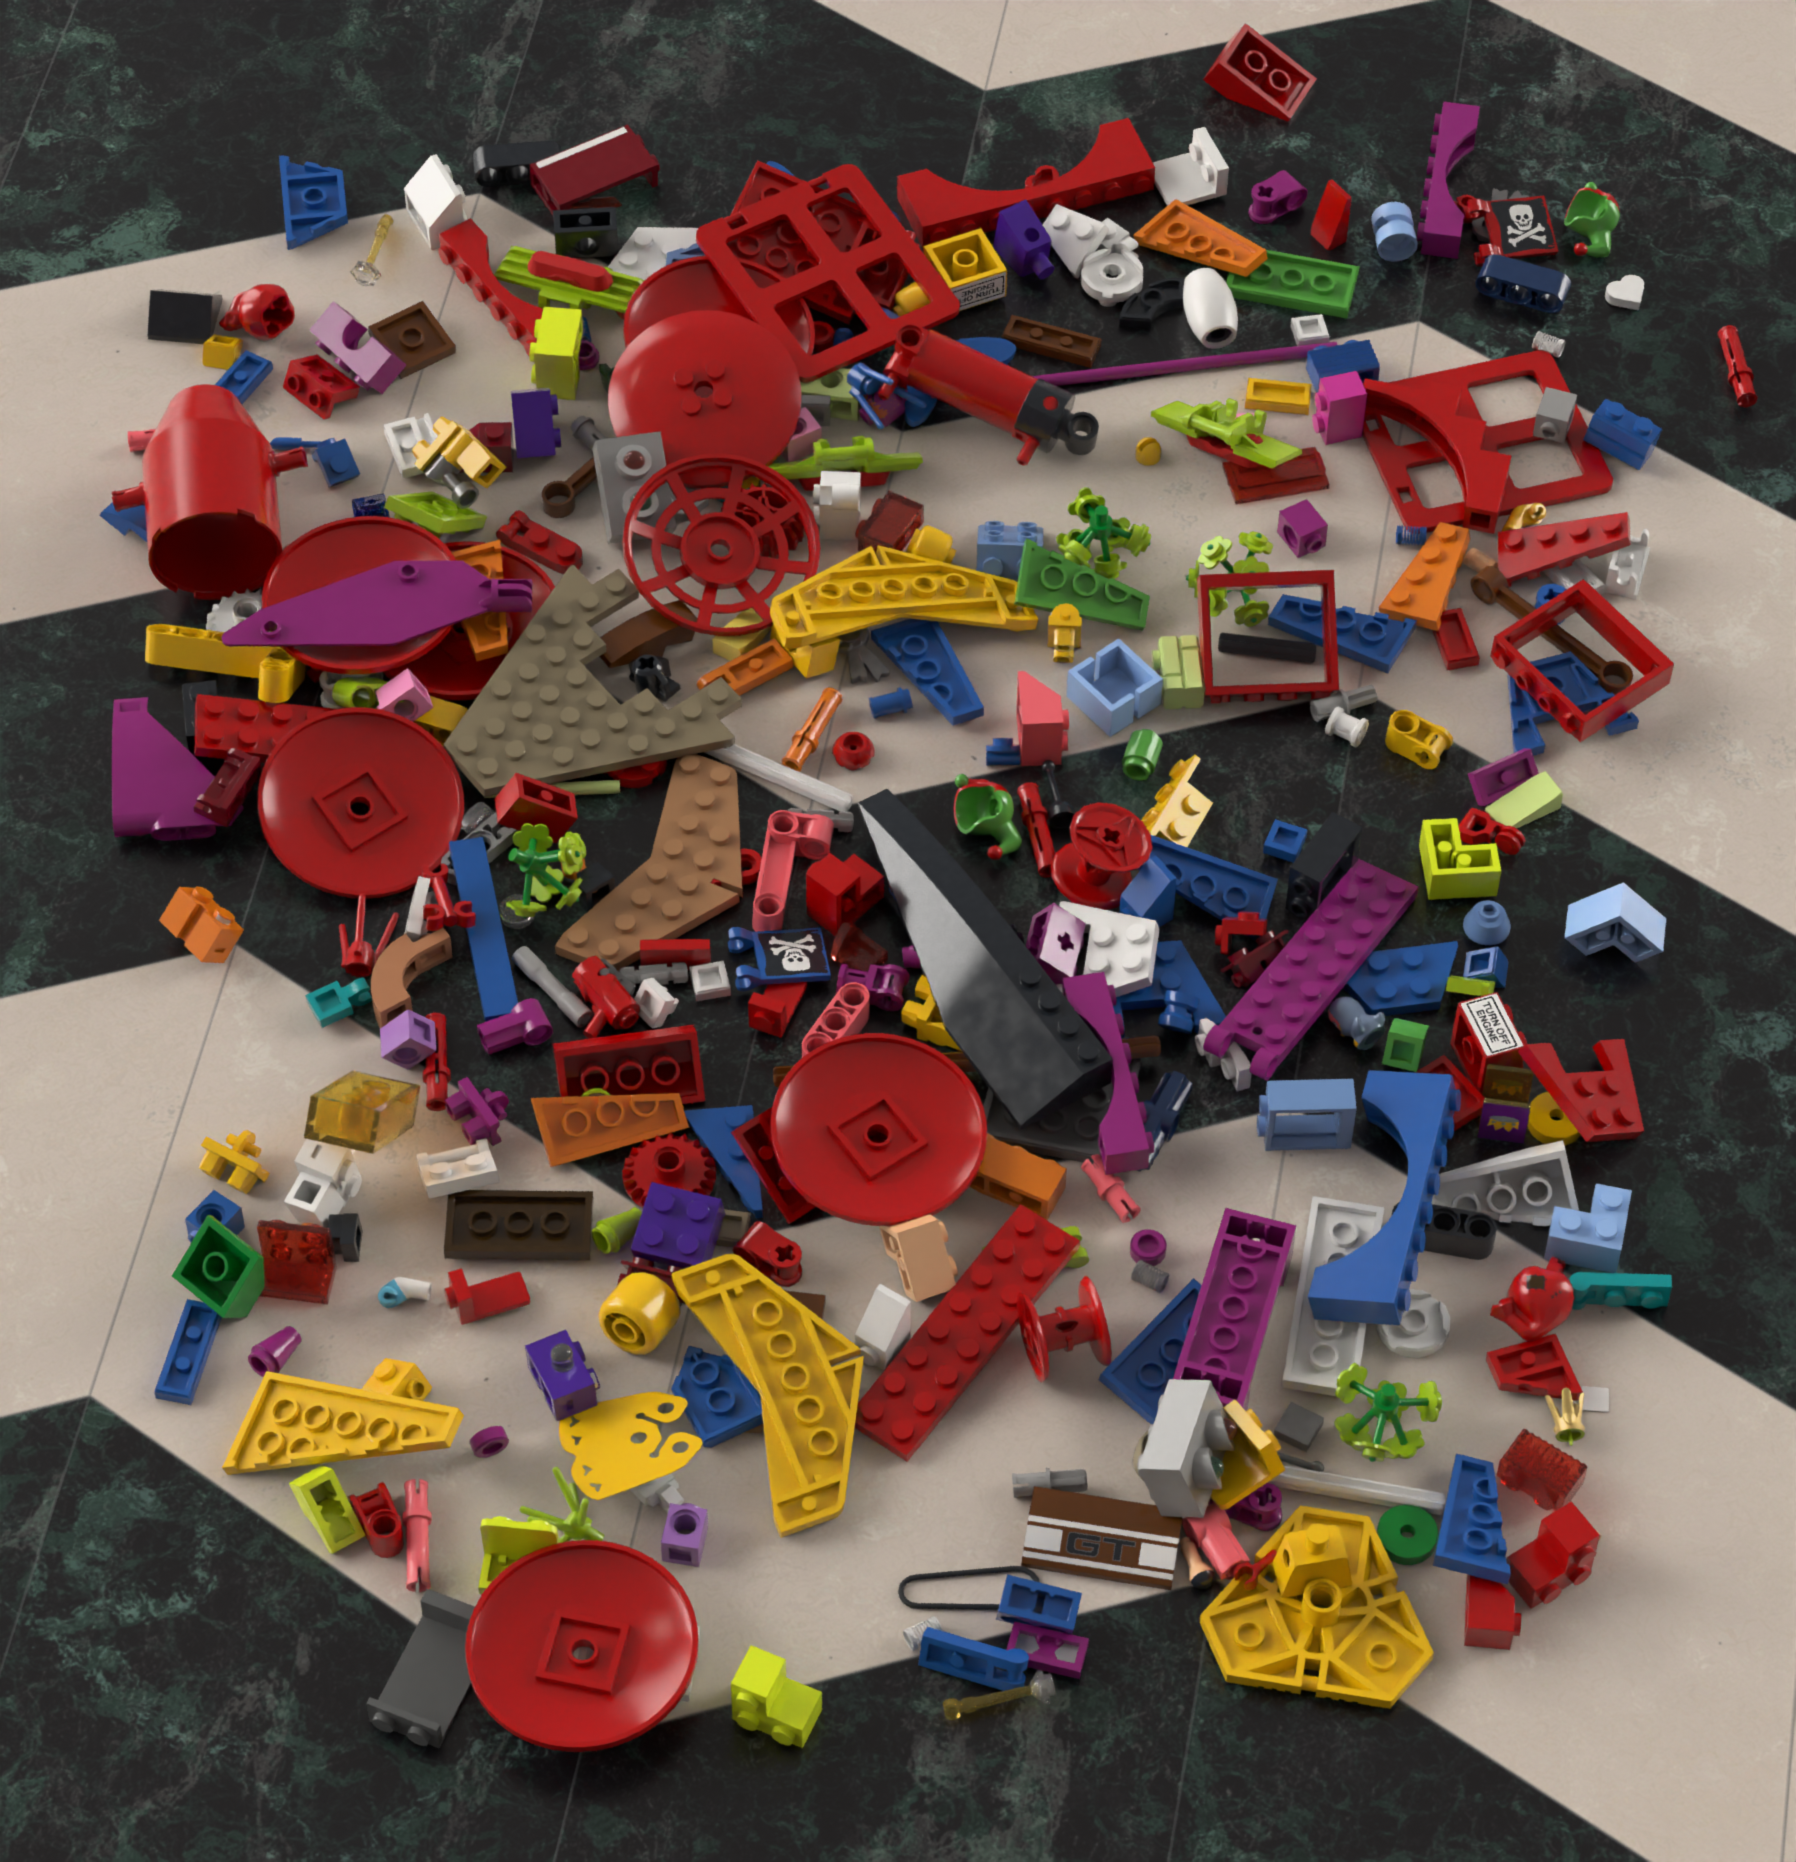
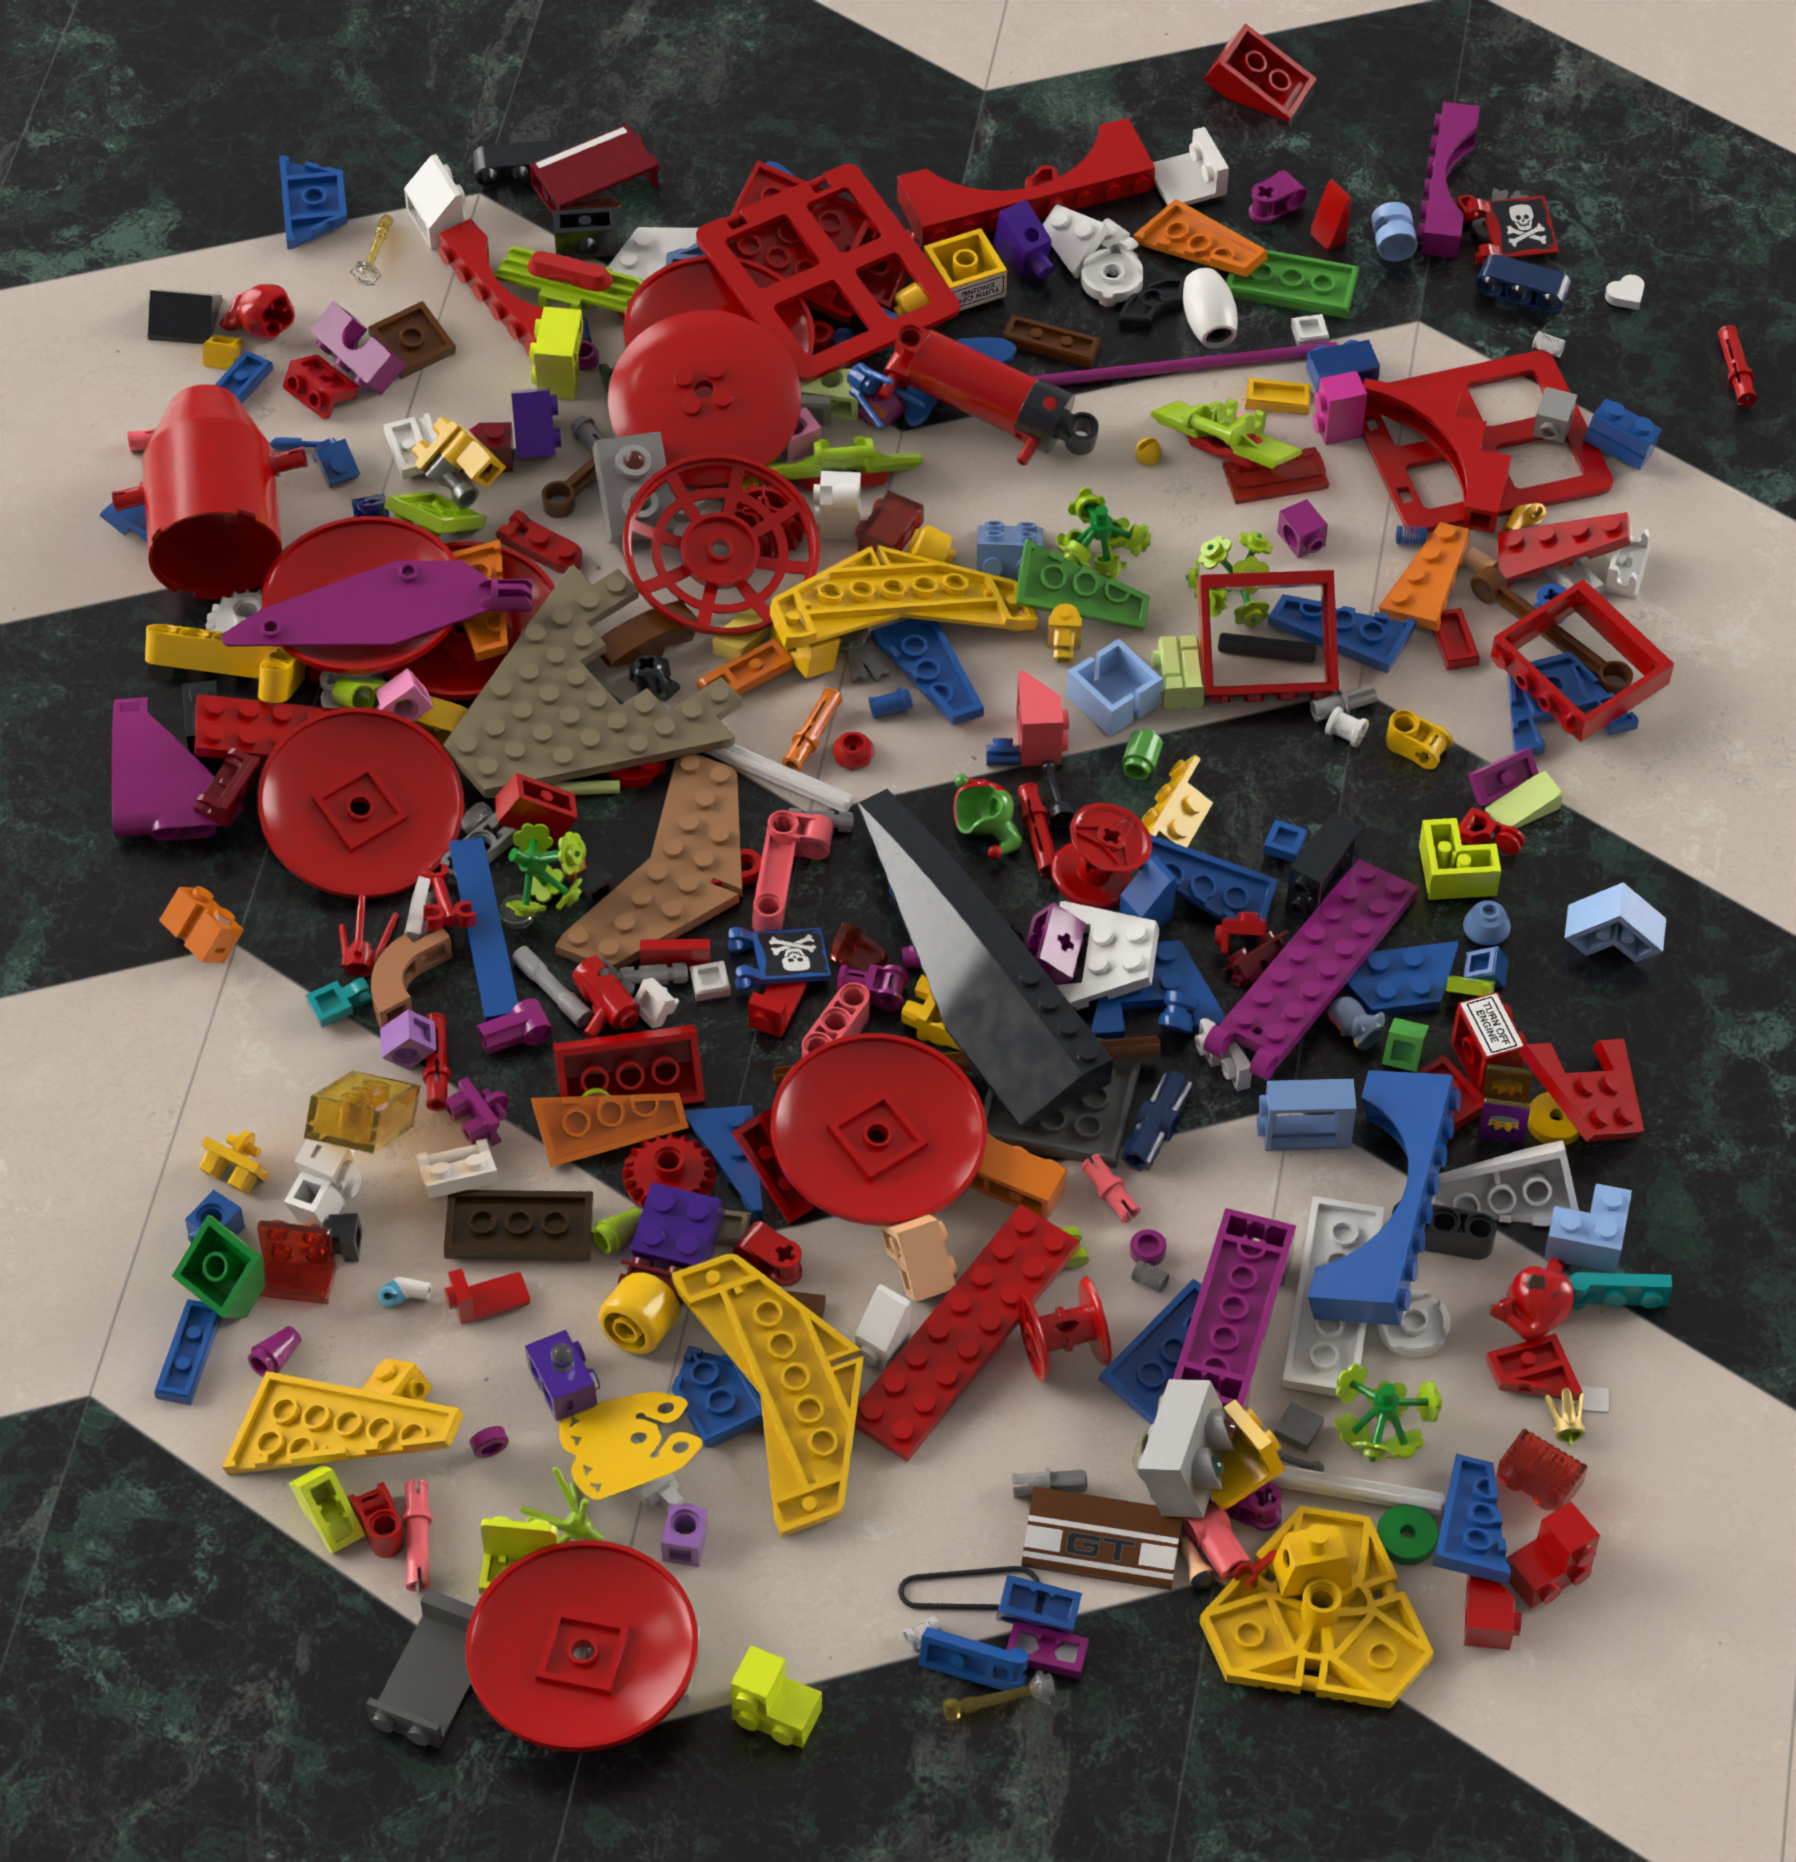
red brick [806,853,884,937] -> none
magenta arch [1062,972,1154,1175] -> none
bright green piece [1564,182,1620,258] -> none

